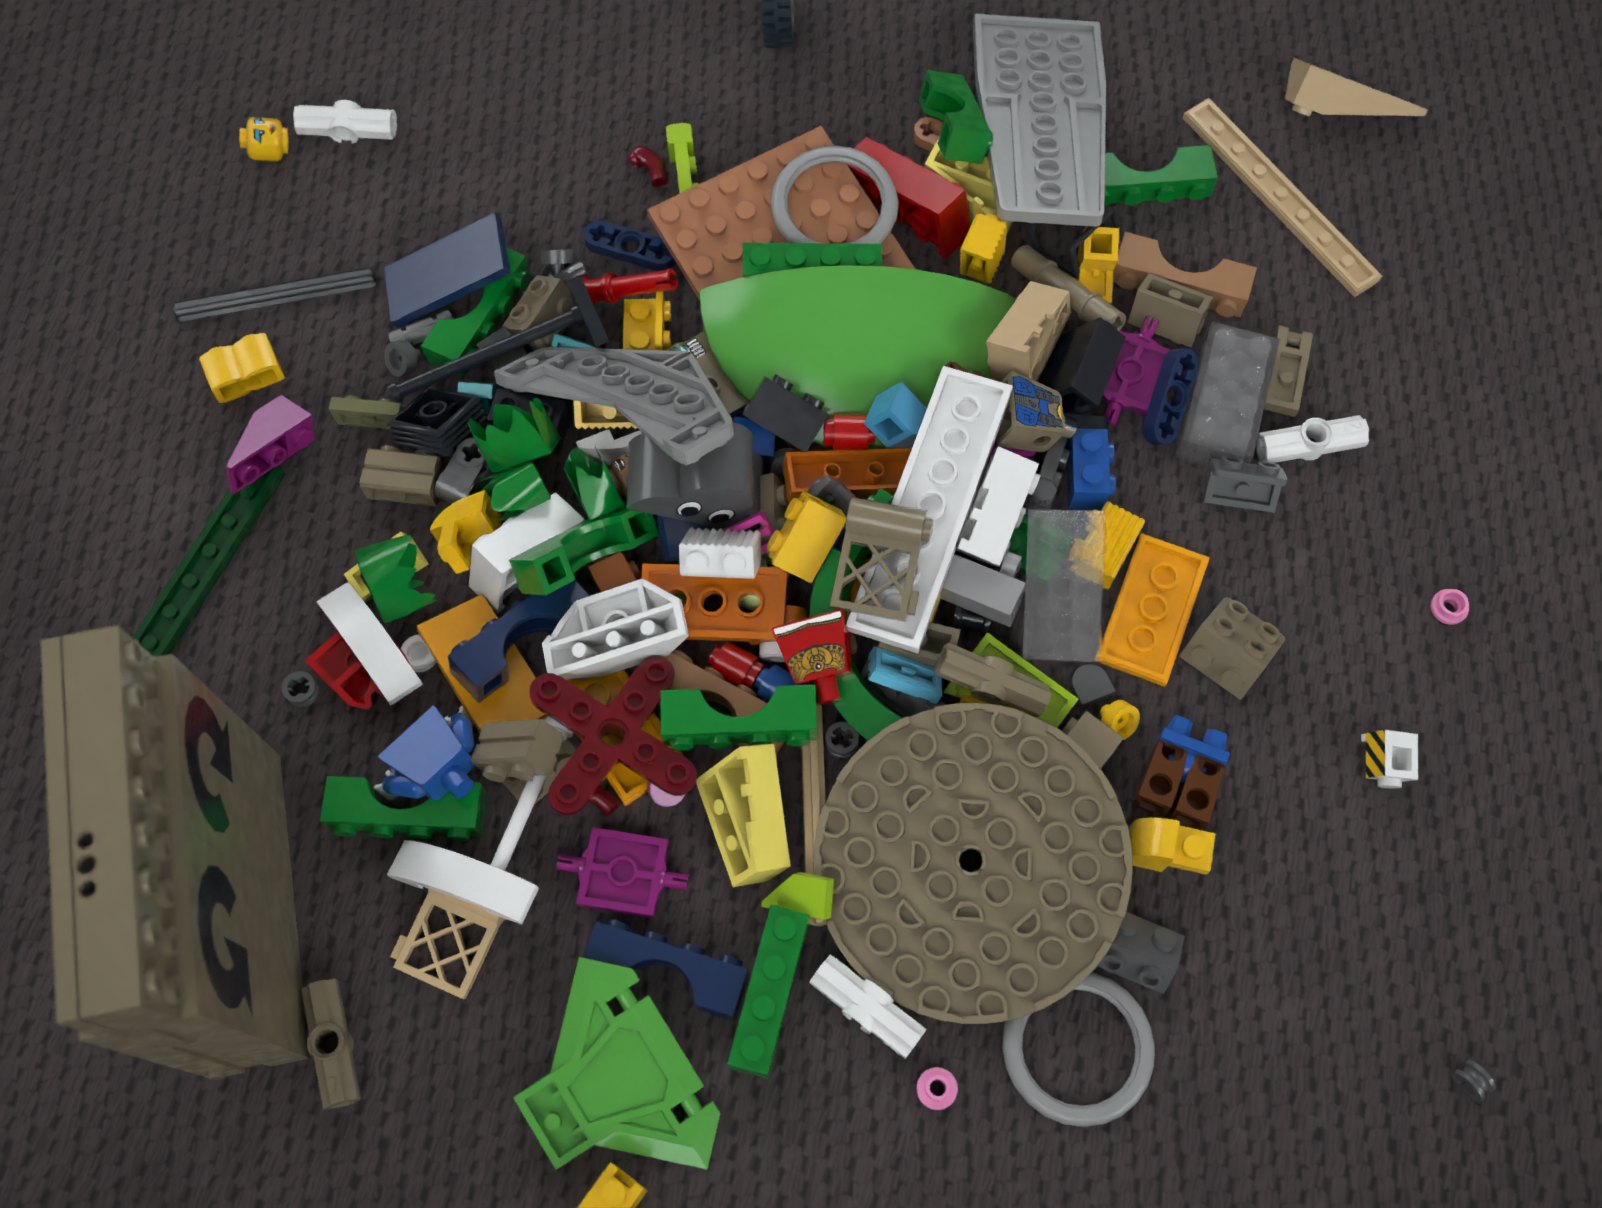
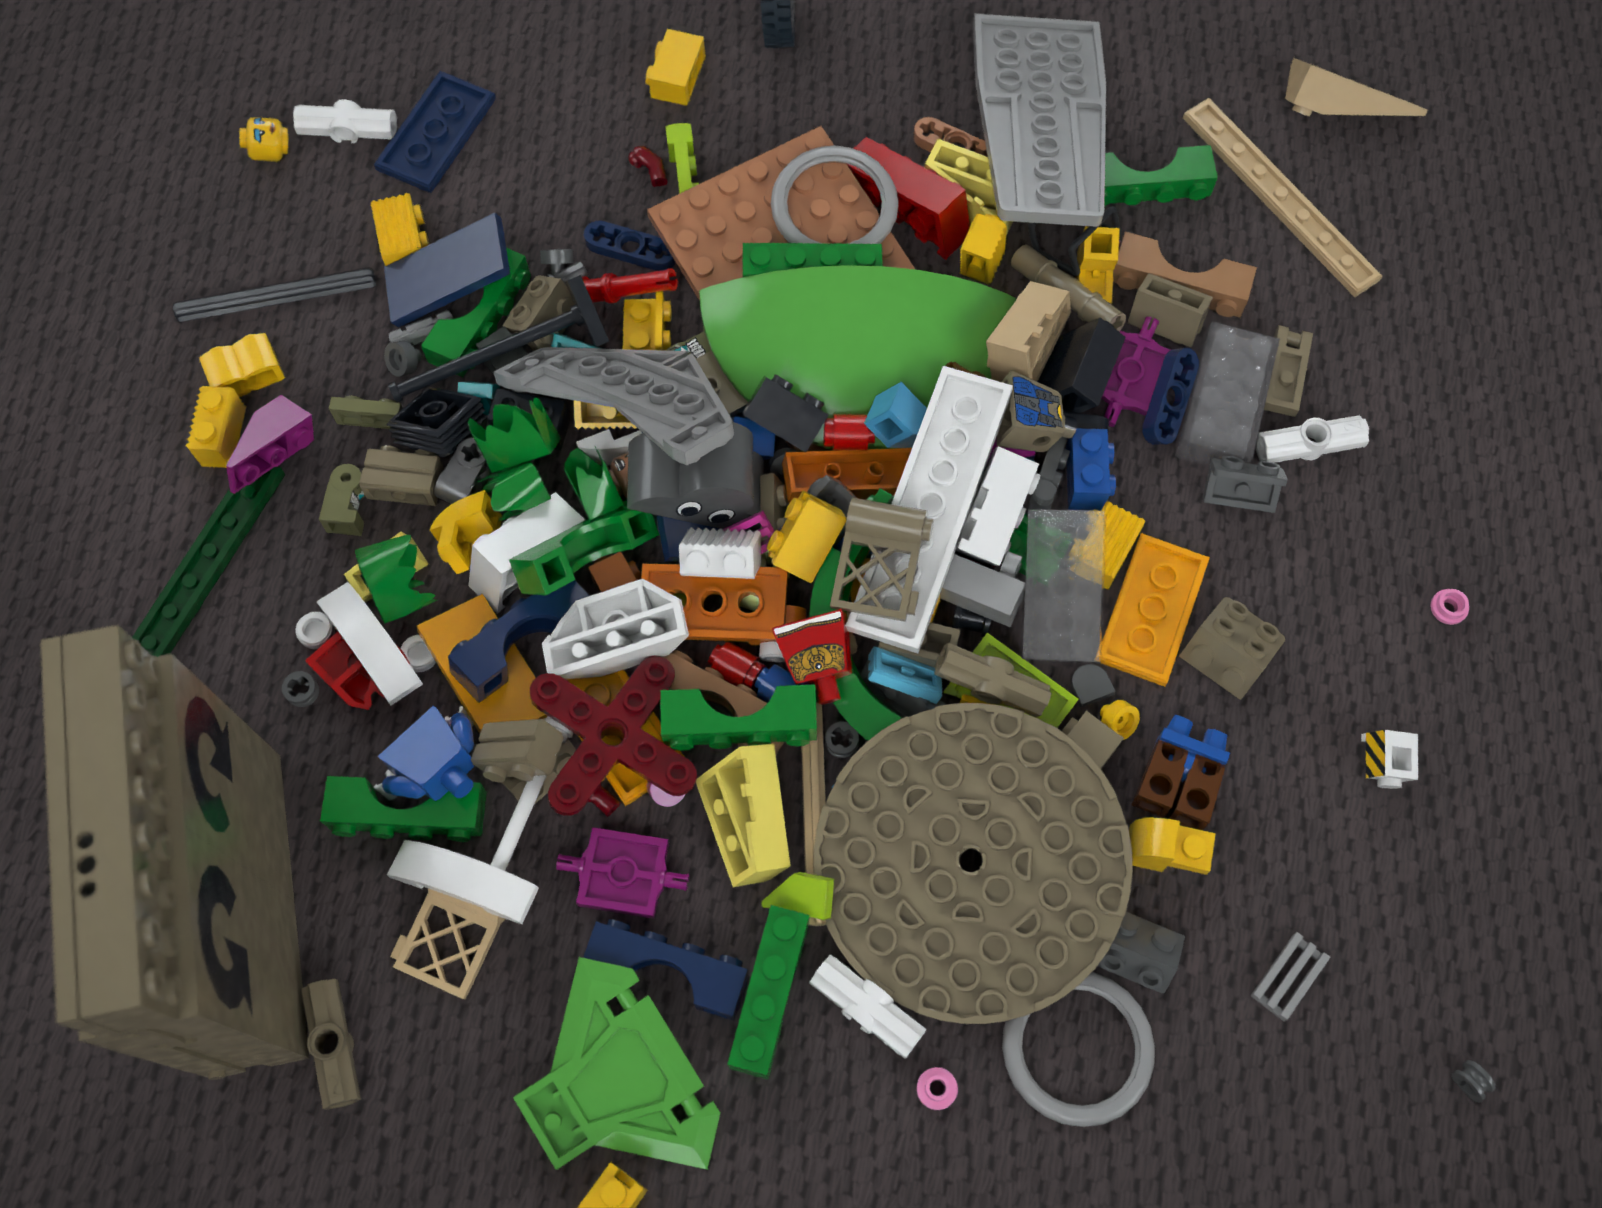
green arch [919,70,993,164] -> none
none -> yellow brick [186,386,246,468]
none -> white tile [296,612,335,649]
none -> olive leg [319,464,365,536]
none -> yellow brick [371,193,430,266]
none -> dark blue tile [374,71,496,193]
none -> yellow brick [645,29,705,106]
none -> light grey tile [1251,932,1330,1021]

